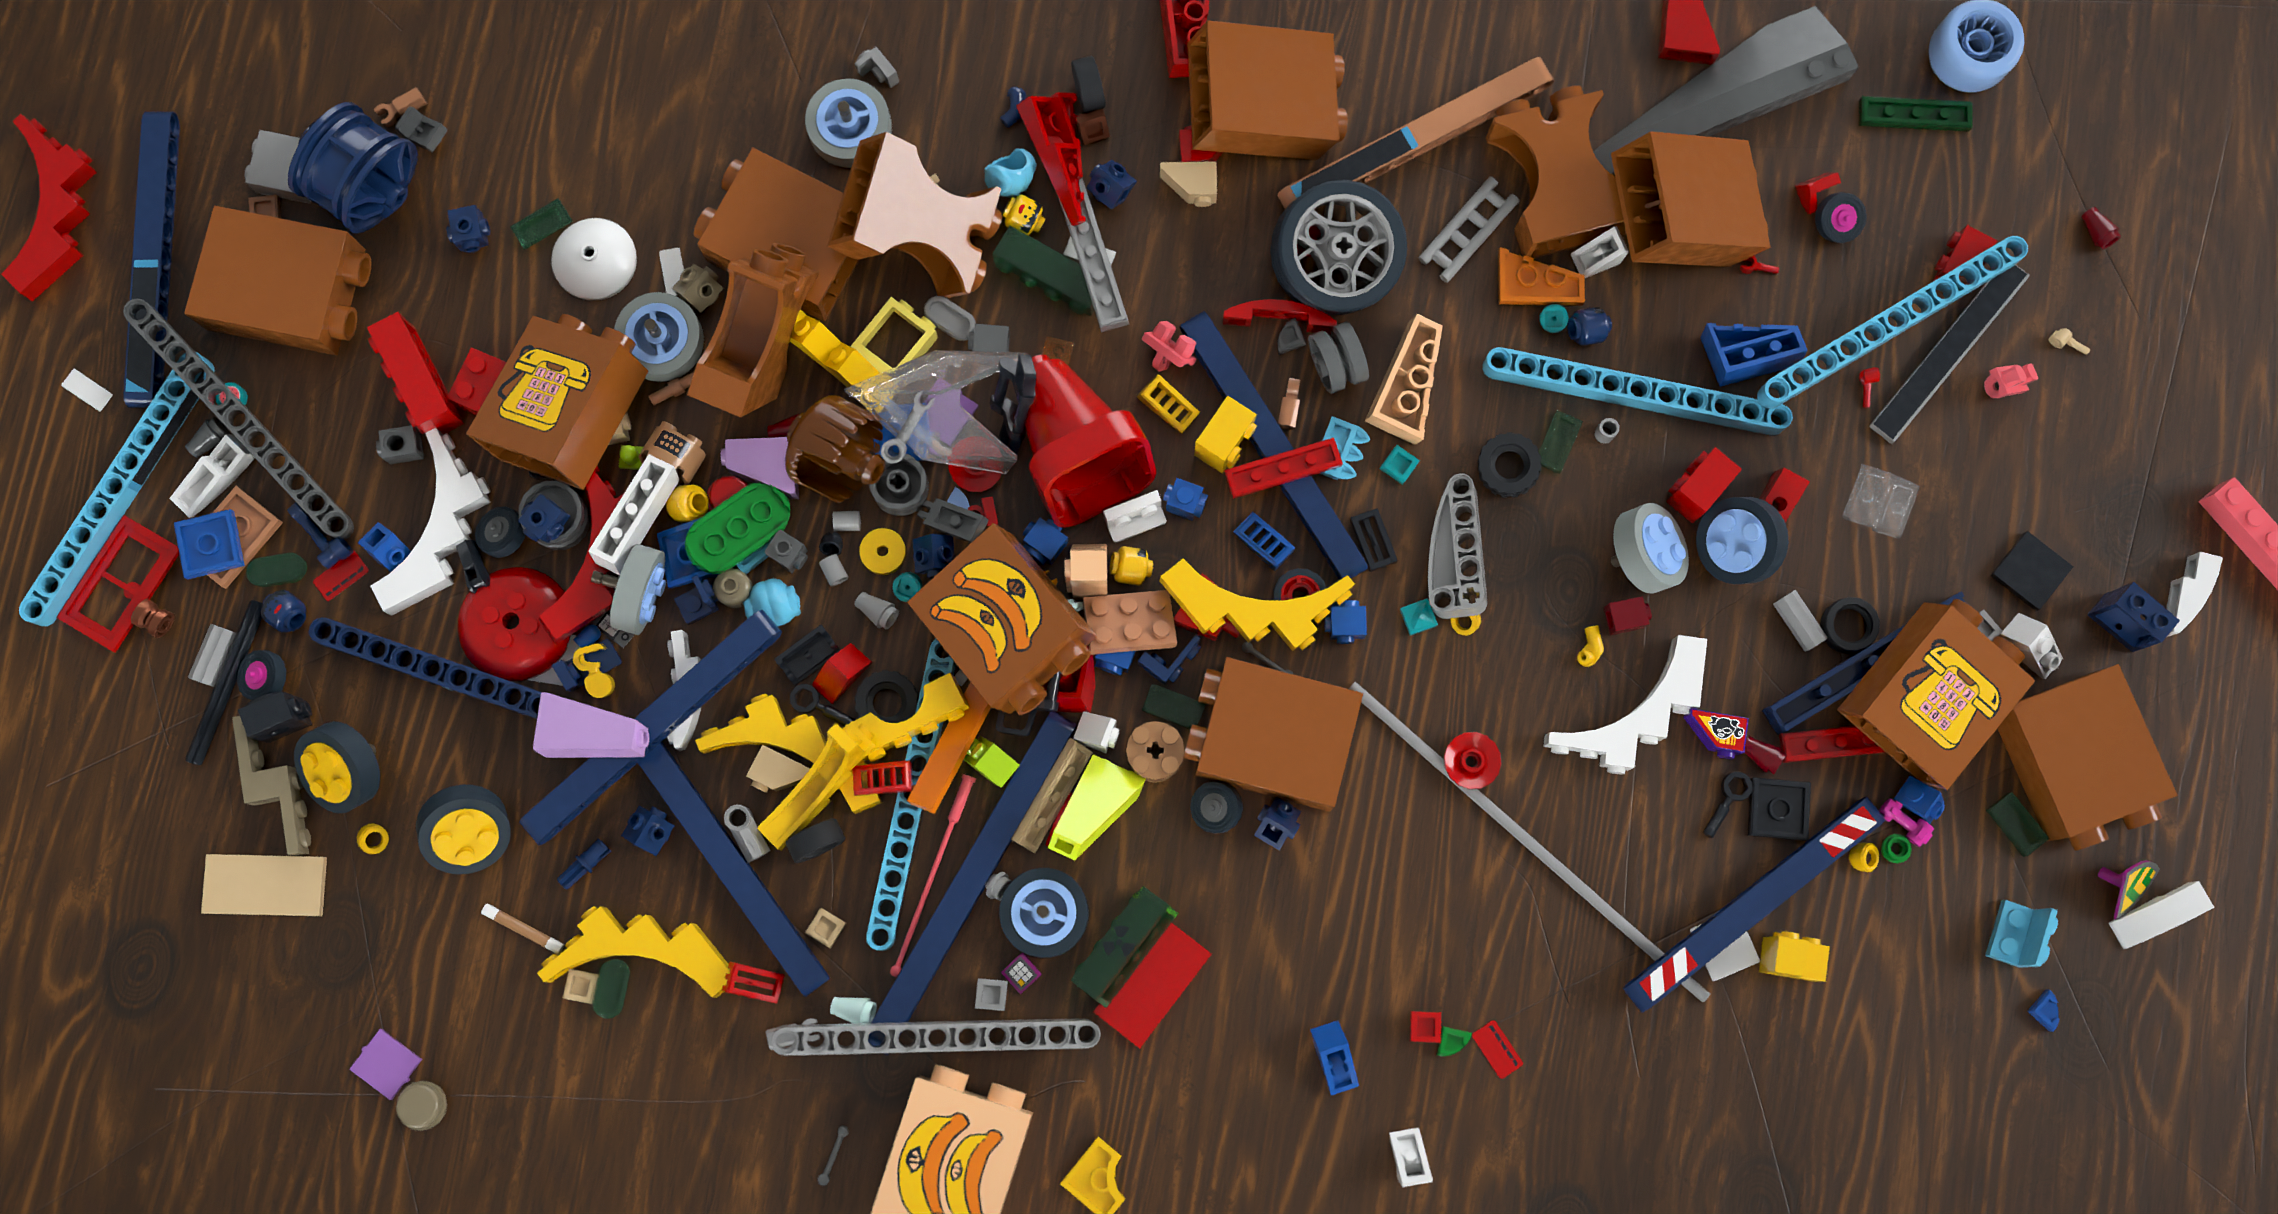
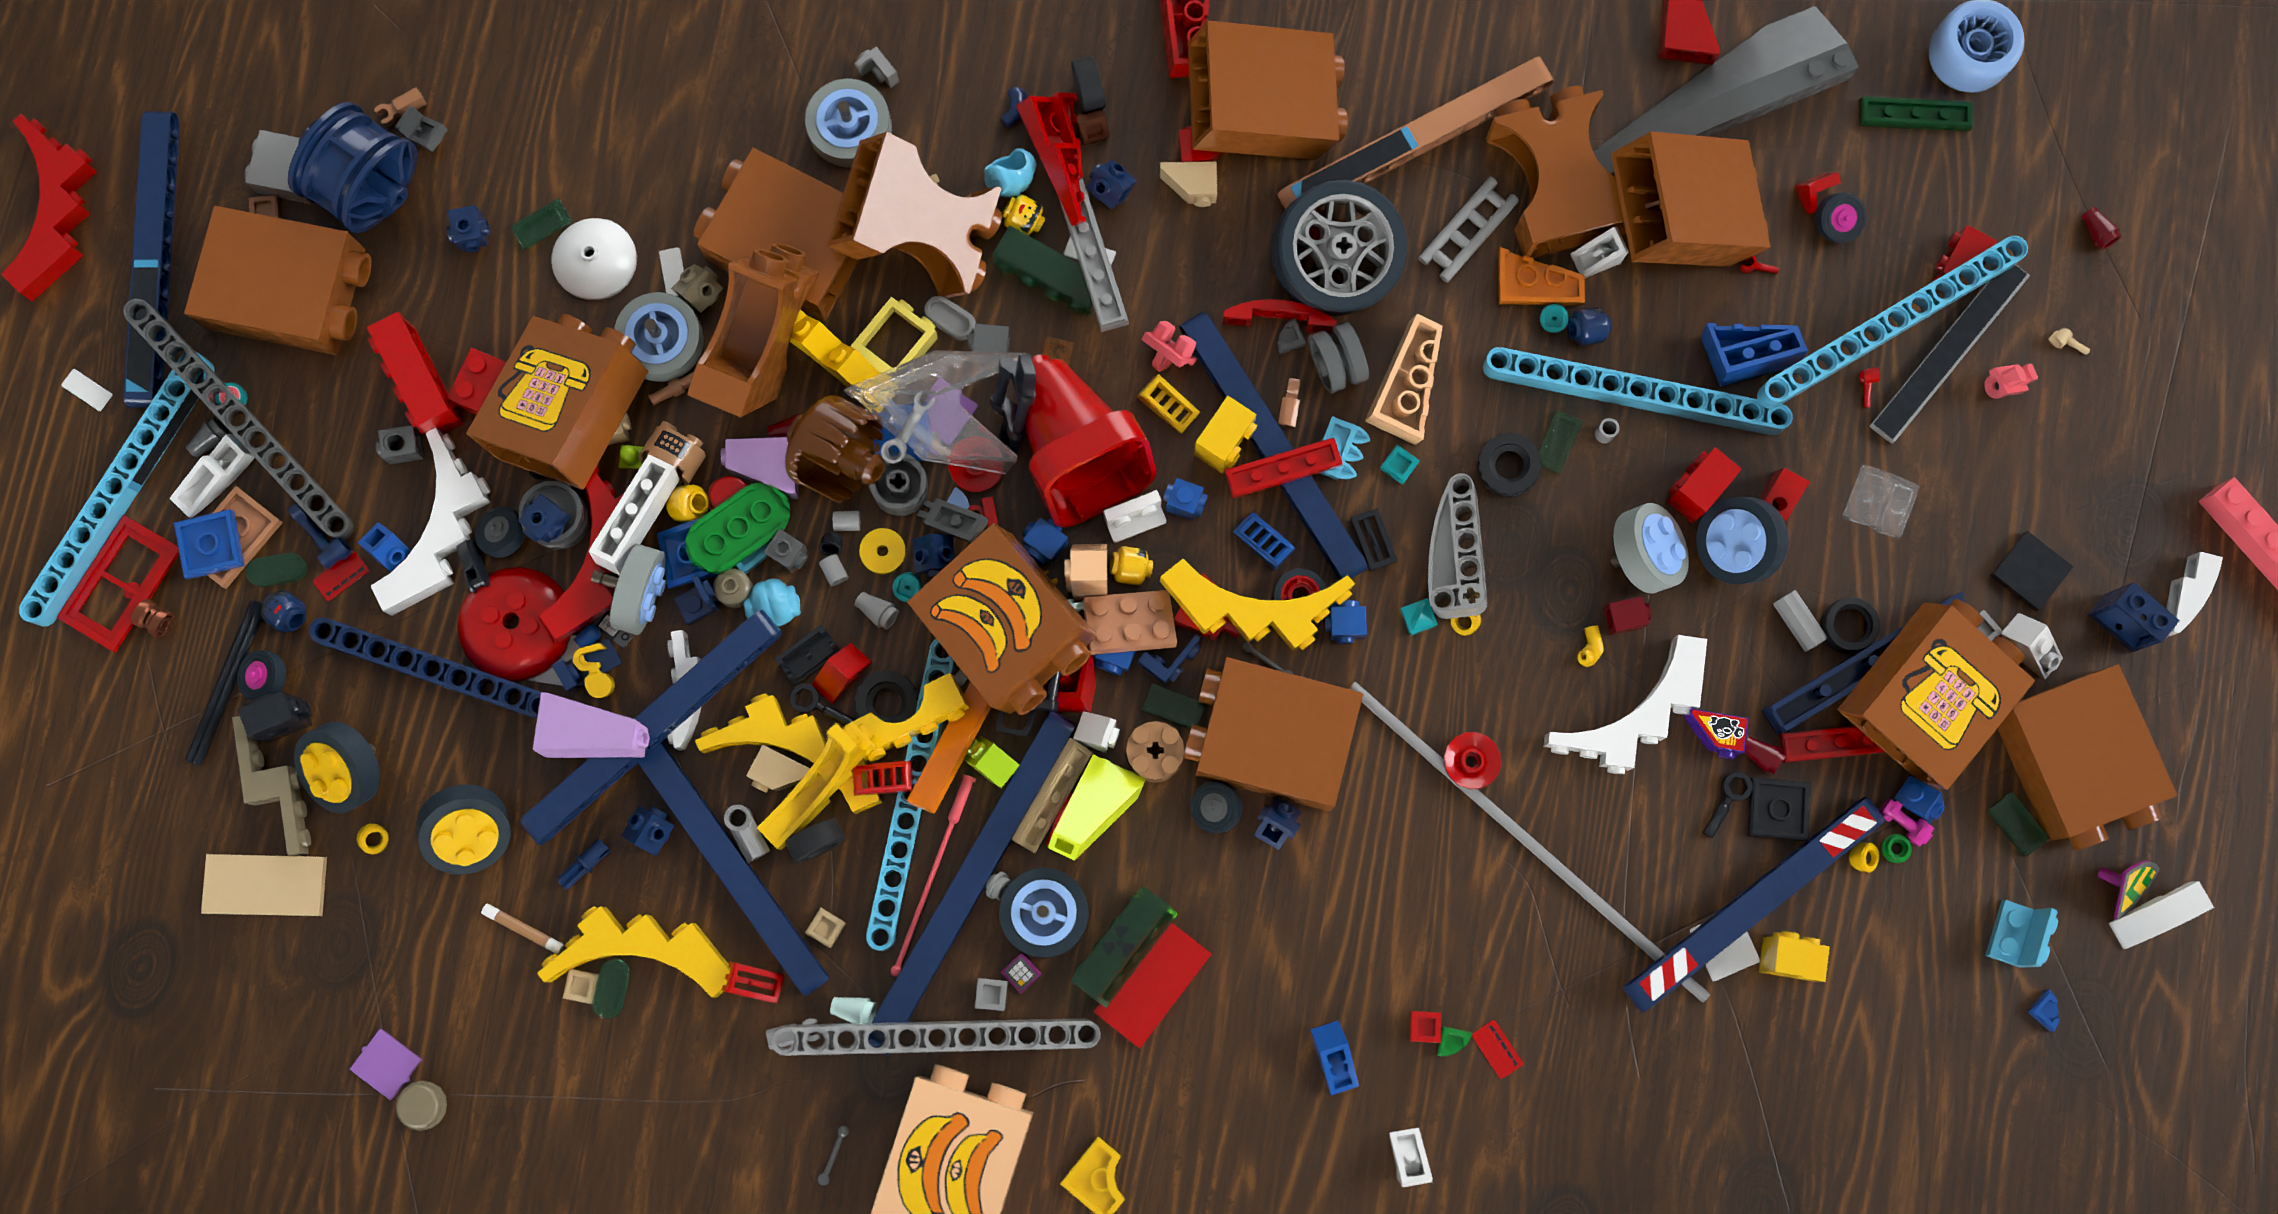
light grey axle [188,624,236,687] -> none

